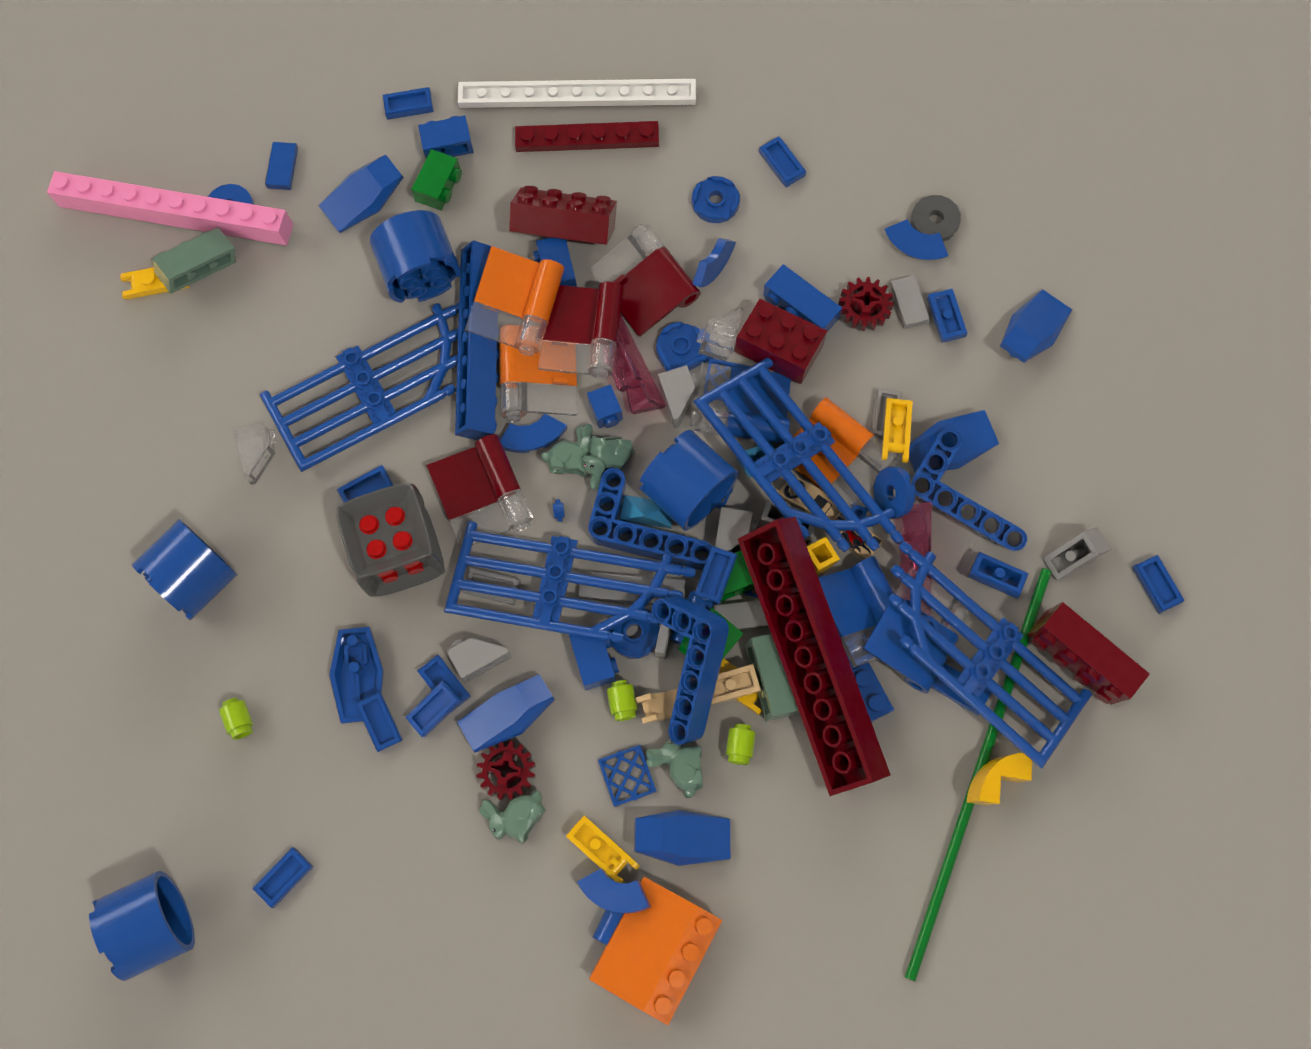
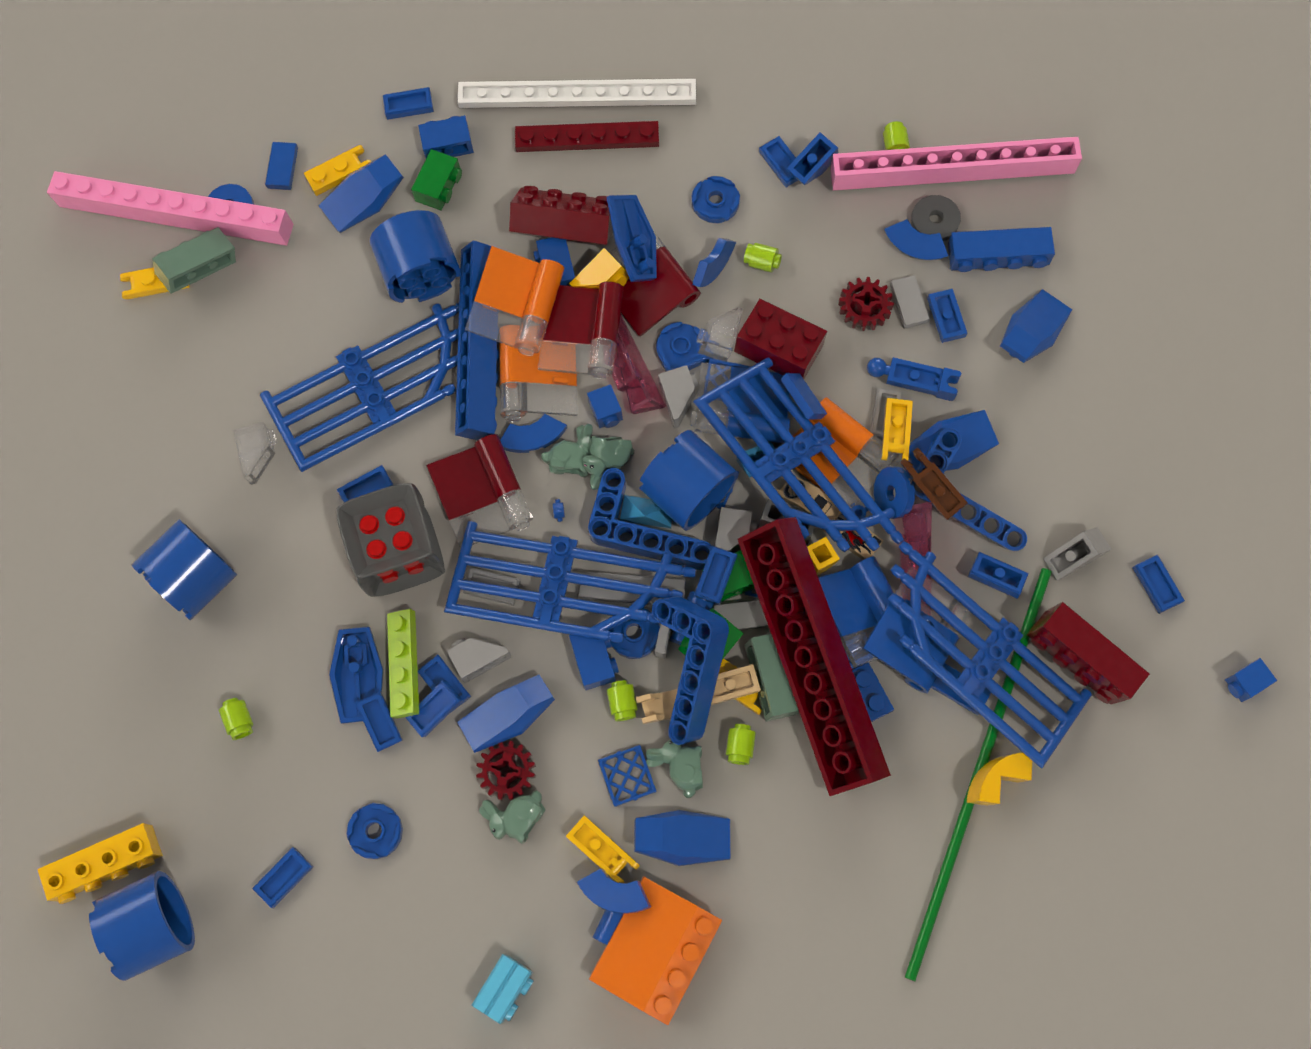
blue brick [763,264,842,332] -> none
none -> yellow brick [37,823,163,904]
none -> yellow hinge [304,145,371,196]
none -> blue tile [347,803,403,859]
none -> lime plate [387,609,419,719]
none -> medium azure brick [472,954,534,1024]
none -> yellow slope [569,248,629,289]
none -> blue piece [606,195,657,282]
none -> lime brick [744,242,782,273]
none -> blue tile [781,373,827,419]
none -> blue slope [786,132,838,185]
none -> bright pink brick [830,137,1082,191]
none -> blue plate [867,357,962,401]
none -> lime brick [883,121,910,150]
none -> reddish brown hinge [900,448,968,520]
none -> blue brick [948,227,1055,272]
none -> blue brick [1225,658,1277,702]

